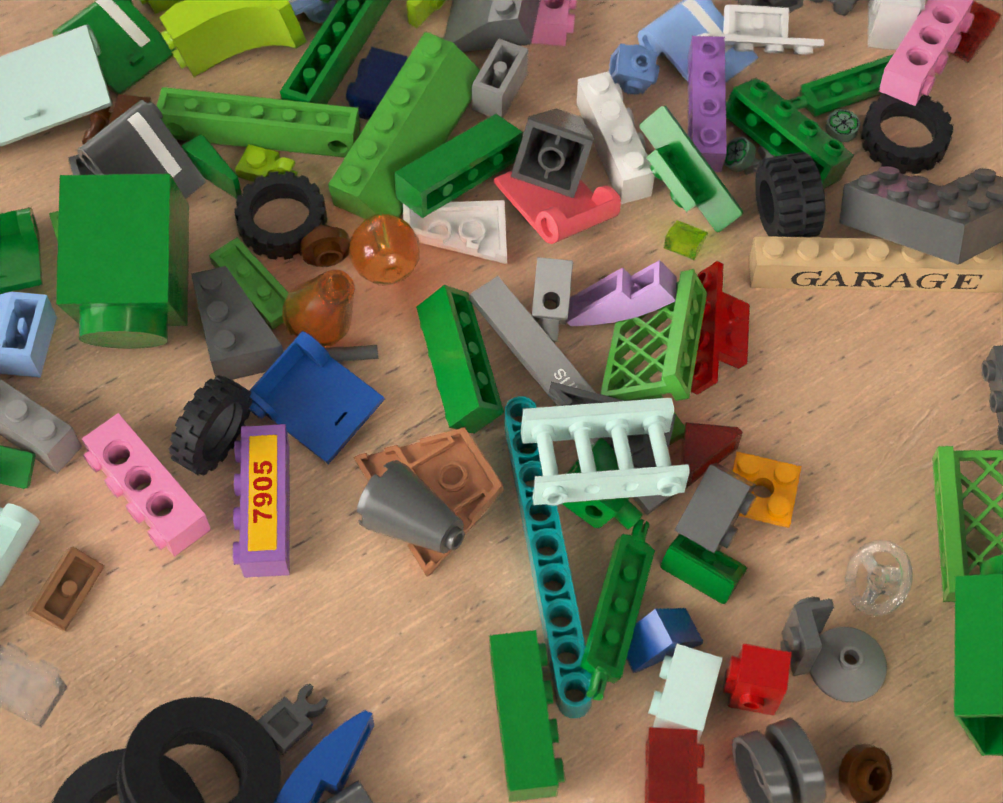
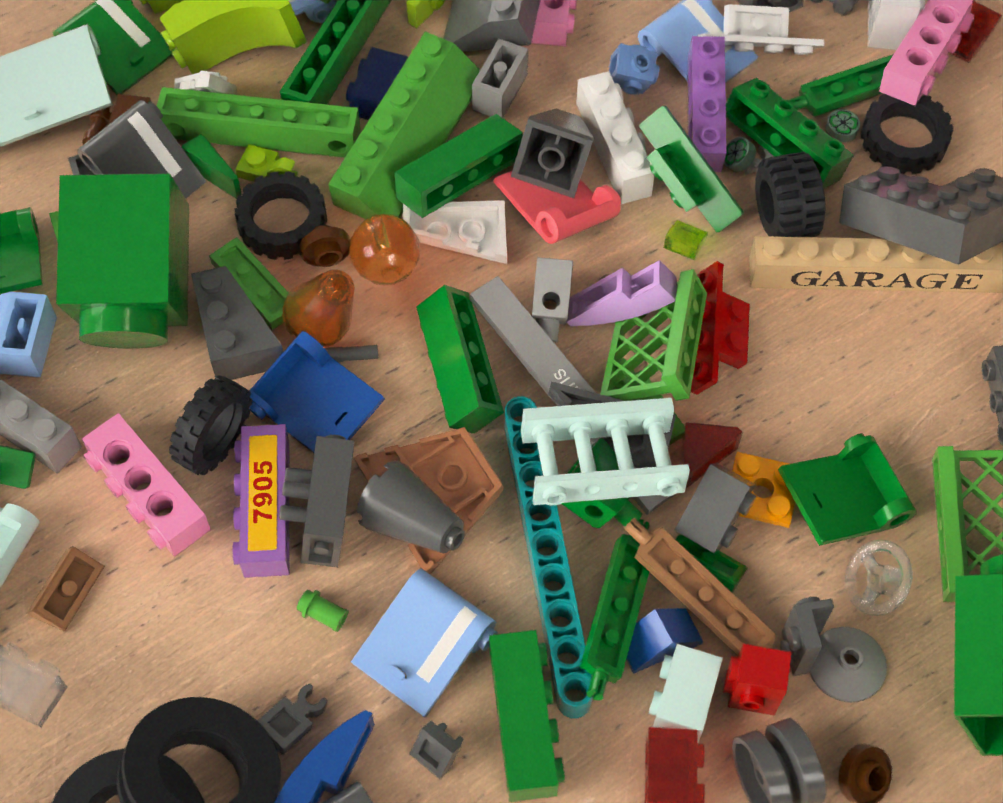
none -> white wing [174,71,237,95]
none -> dark grey piece [279,435,354,567]
none -> bright green pin [297,590,349,632]
none -> light blue door [351,568,498,717]
none -> dark grey tile [410,721,463,779]
none -> medium nougat plate [624,517,776,655]
none -> green door [778,433,917,546]

